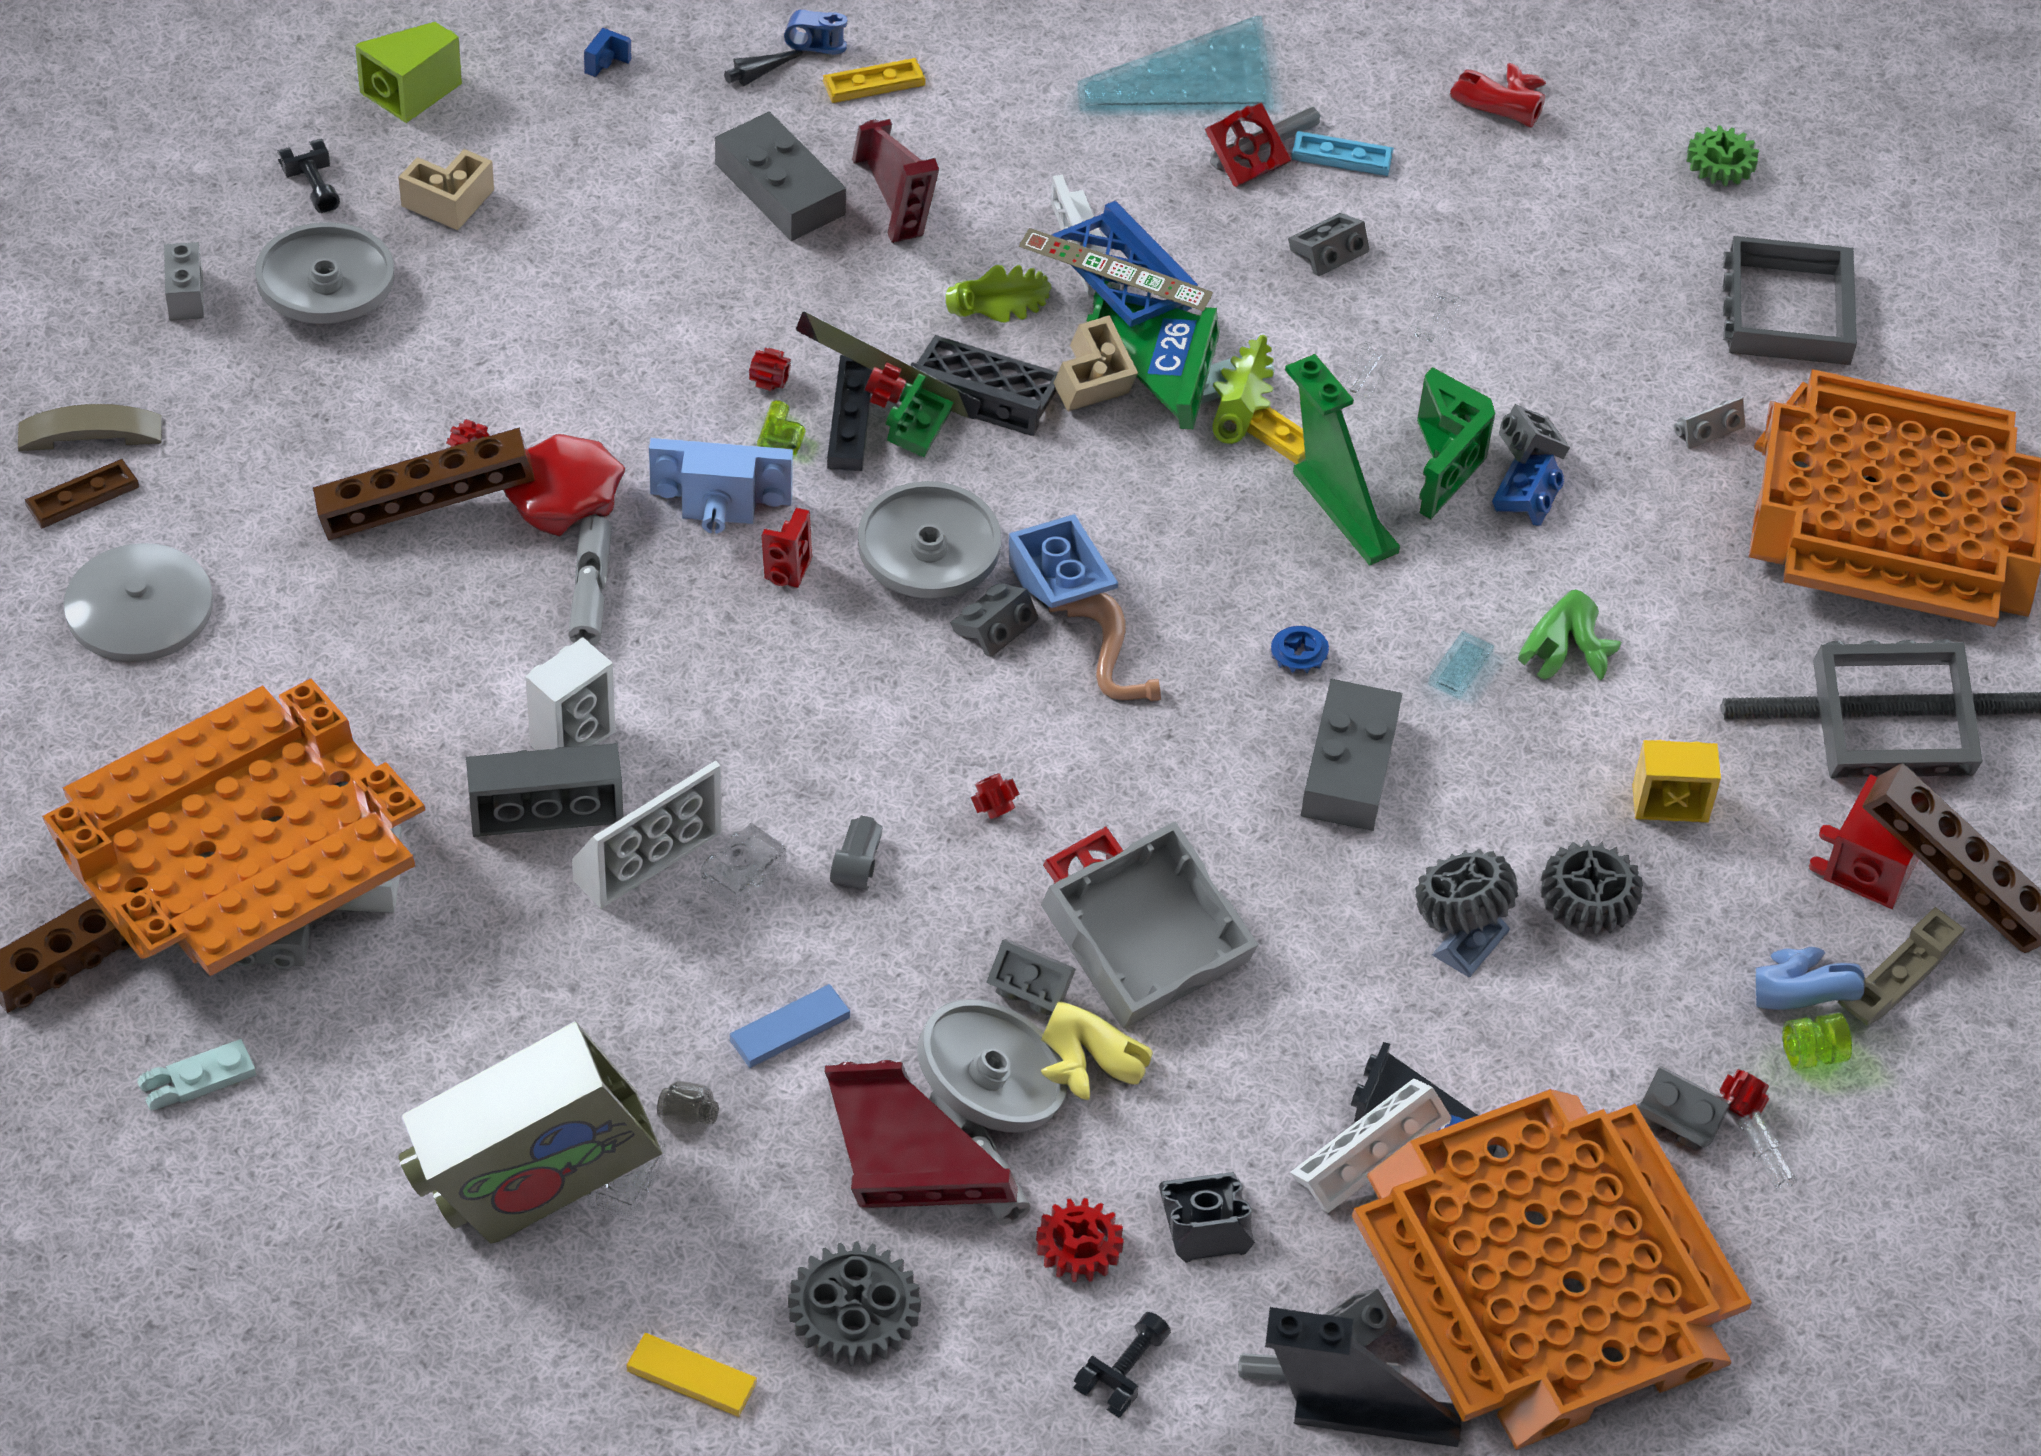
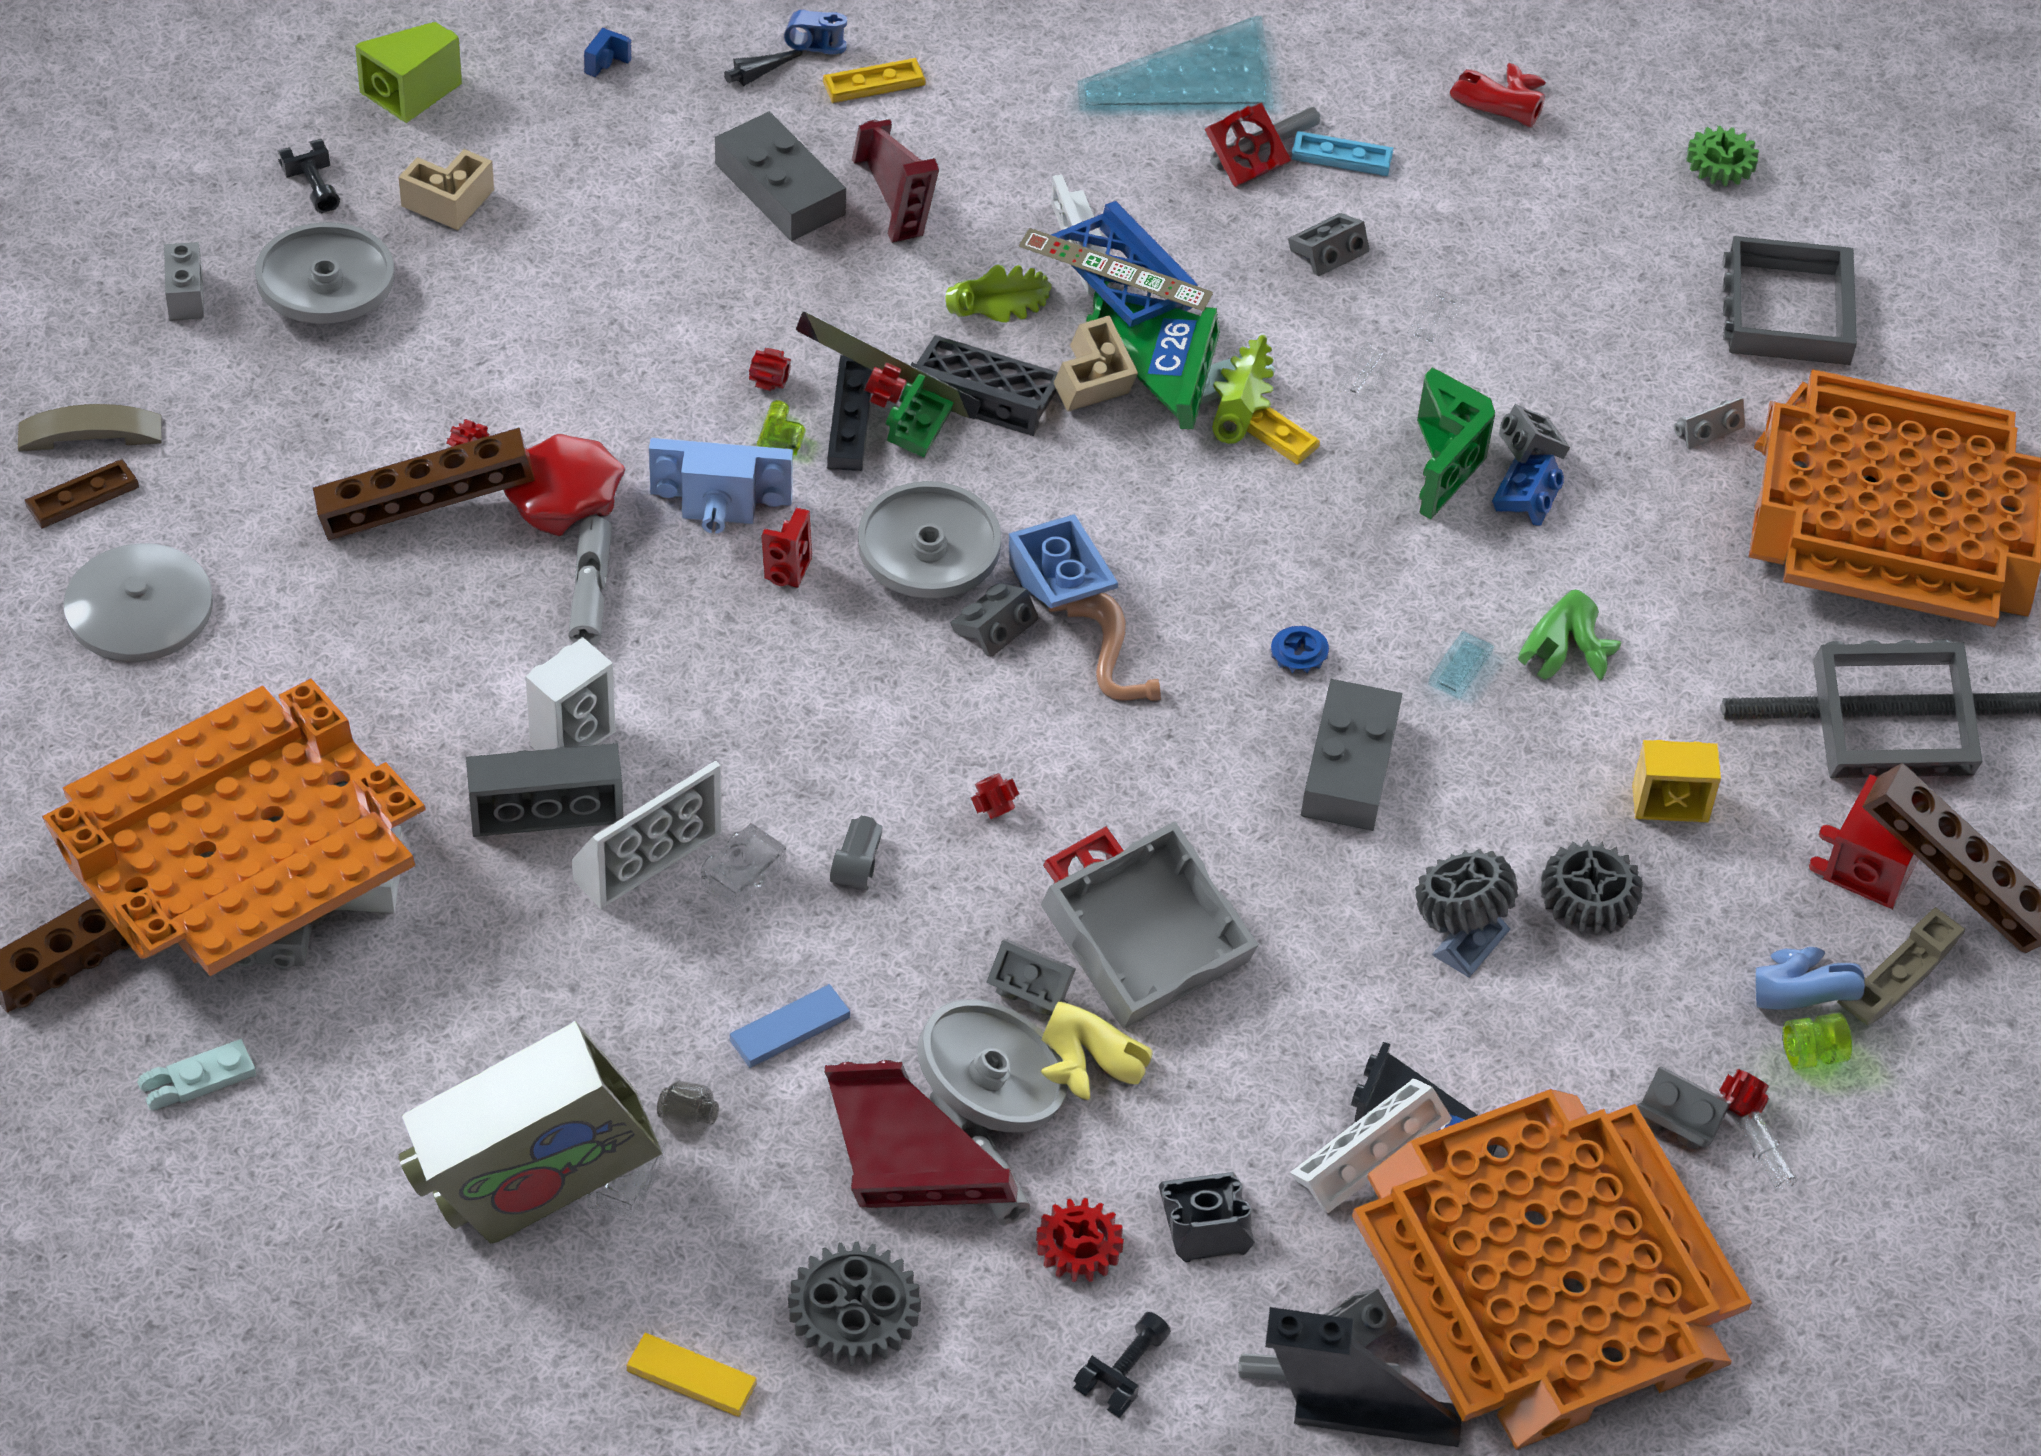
green piece [1285,354,1400,566] -> none

